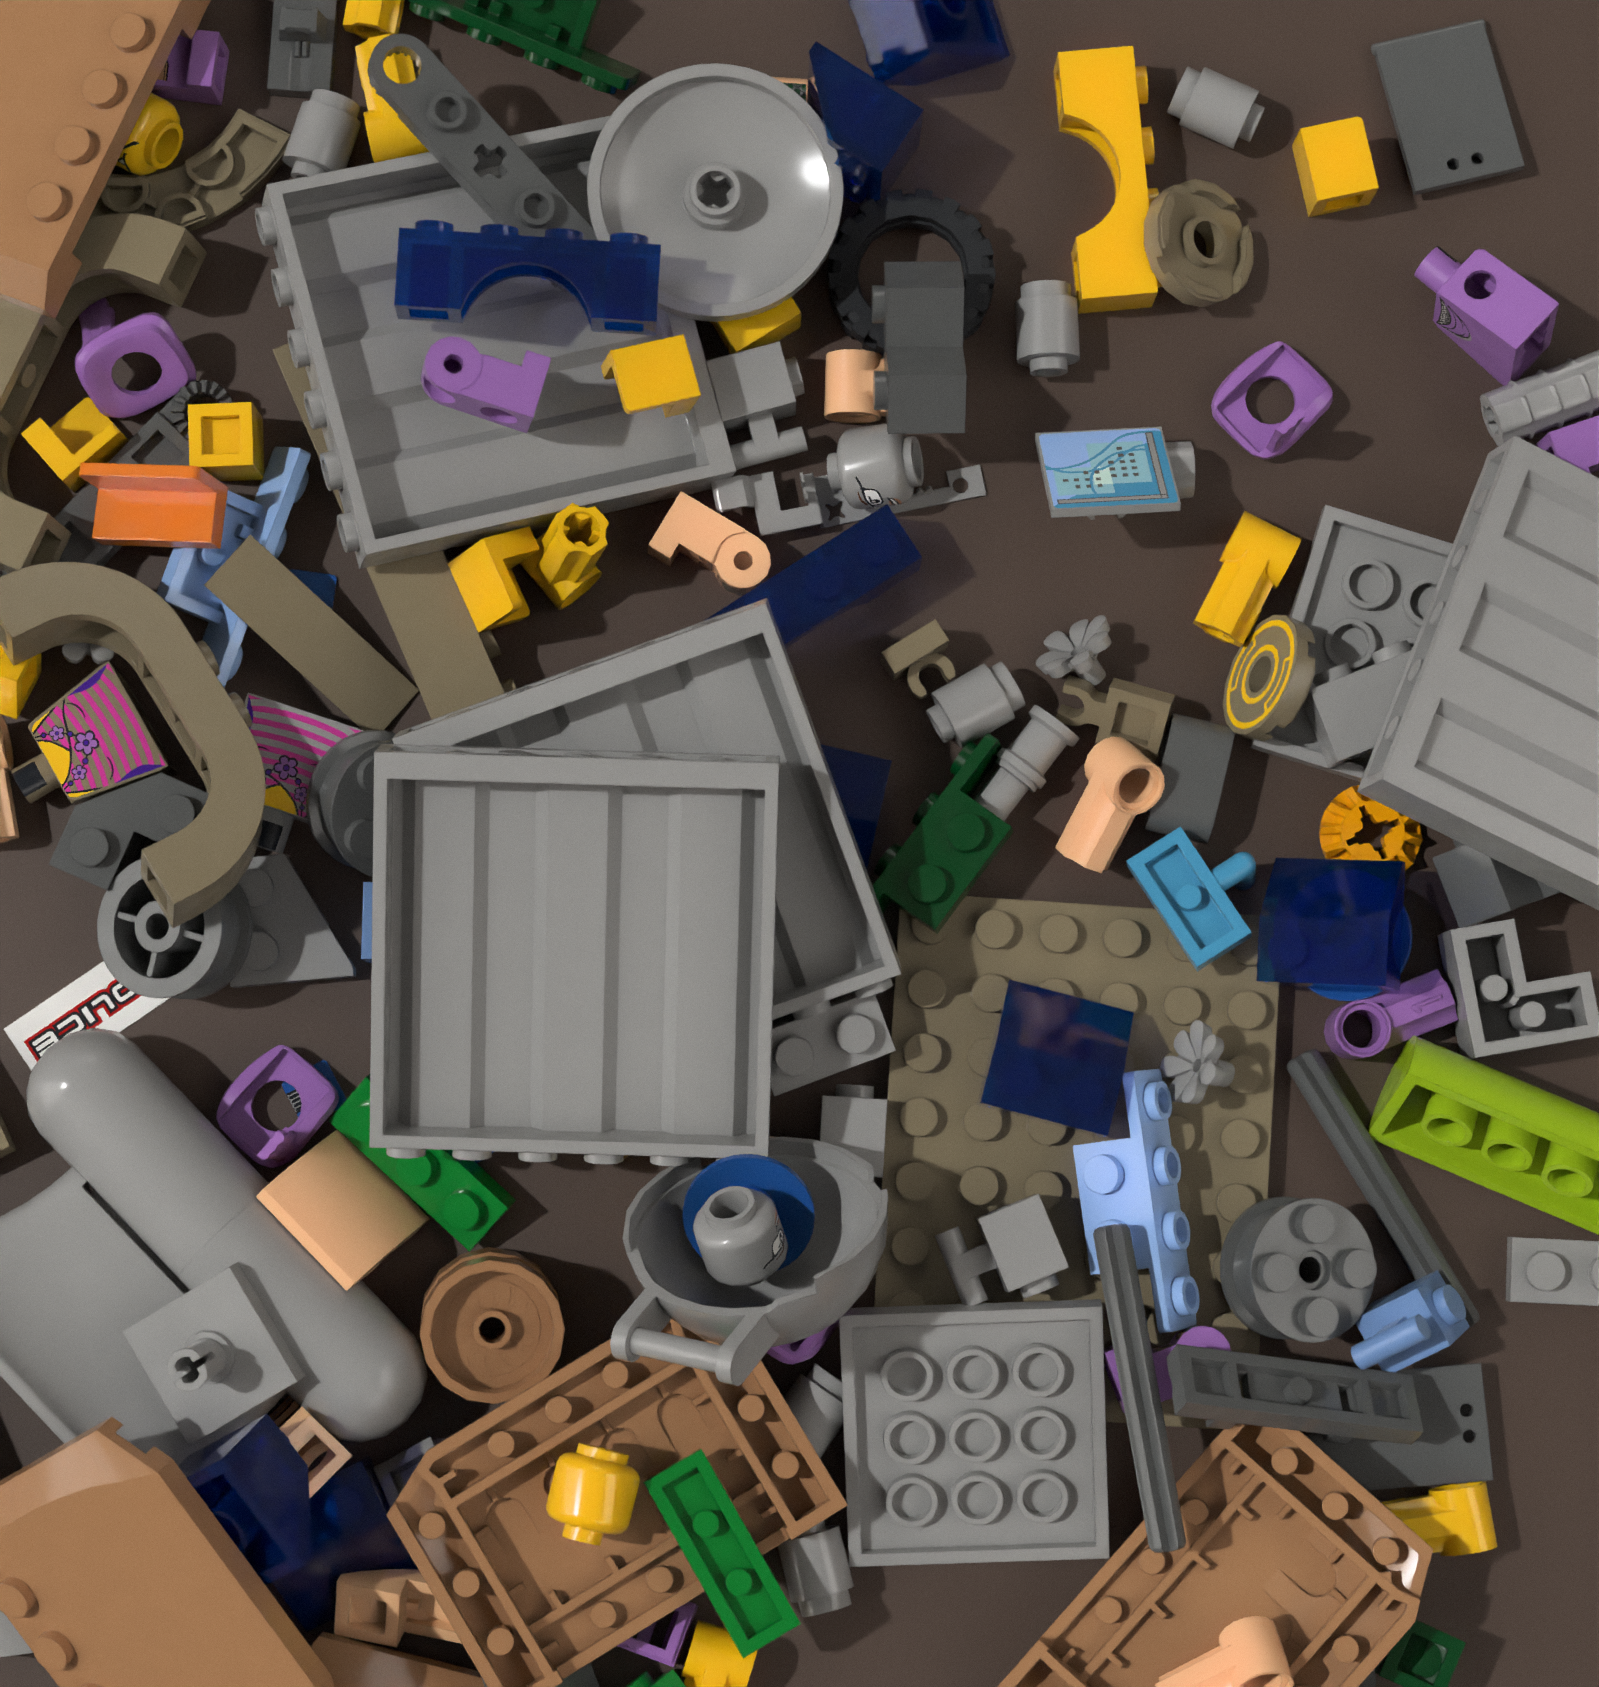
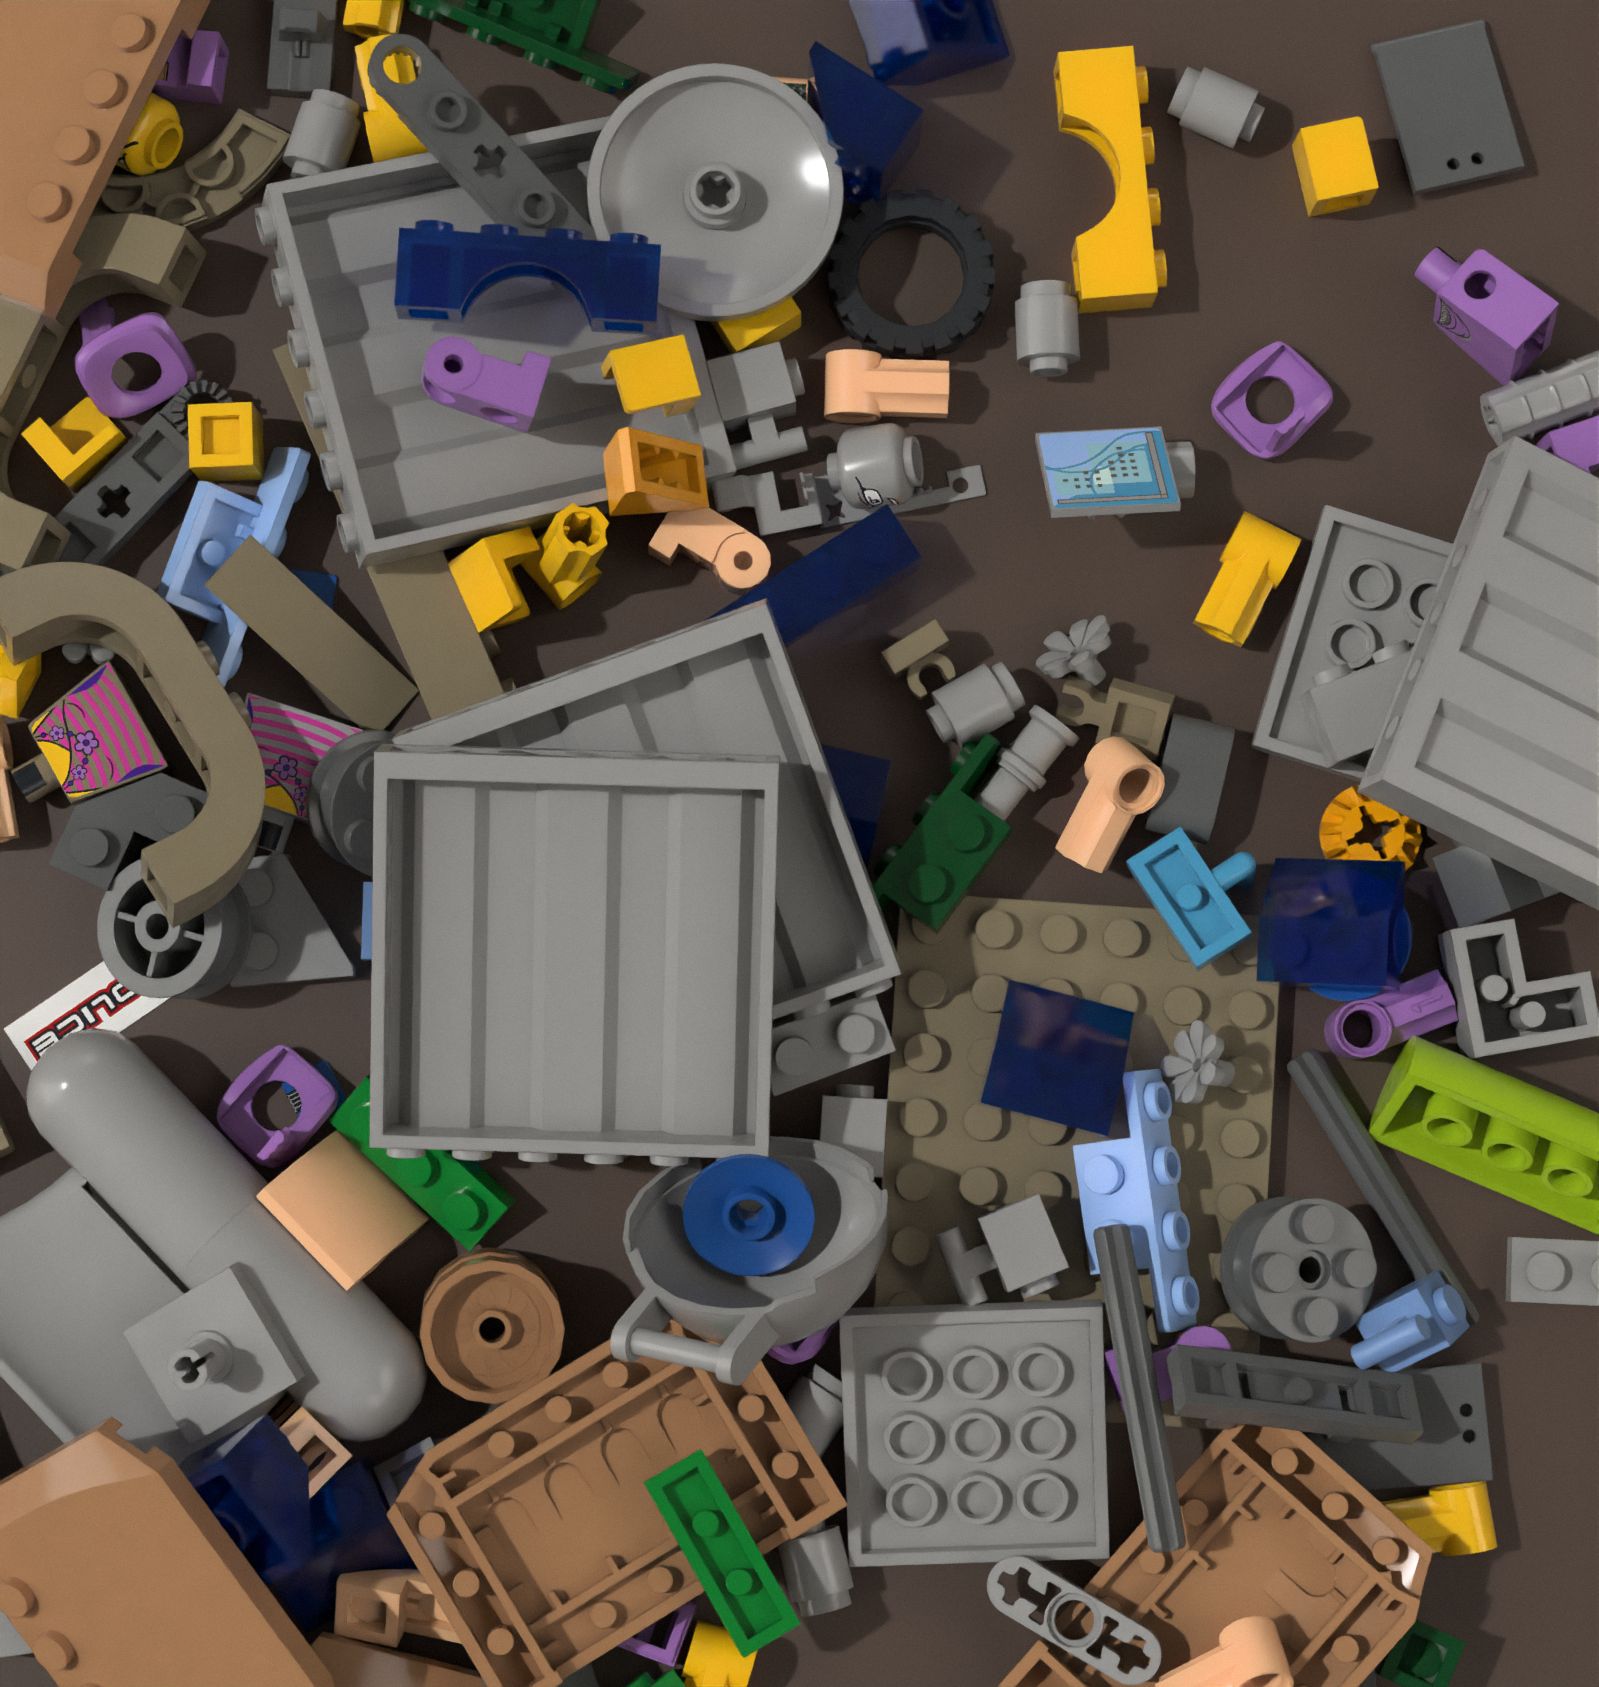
orange panel [79,463,228,549] -> none
yellow head [546,1443,640,1546] -> none
light grey head [693,1186,788,1286] -> none
dark grey brick [872,261,967,434] -> none
dark tan tile [1144,179,1254,308] -> none
dark tan tile [1223,615,1316,742] -> none
none -> light orange slope [603,427,709,516]
none -> light grey beam [987,1555,1162,1685]

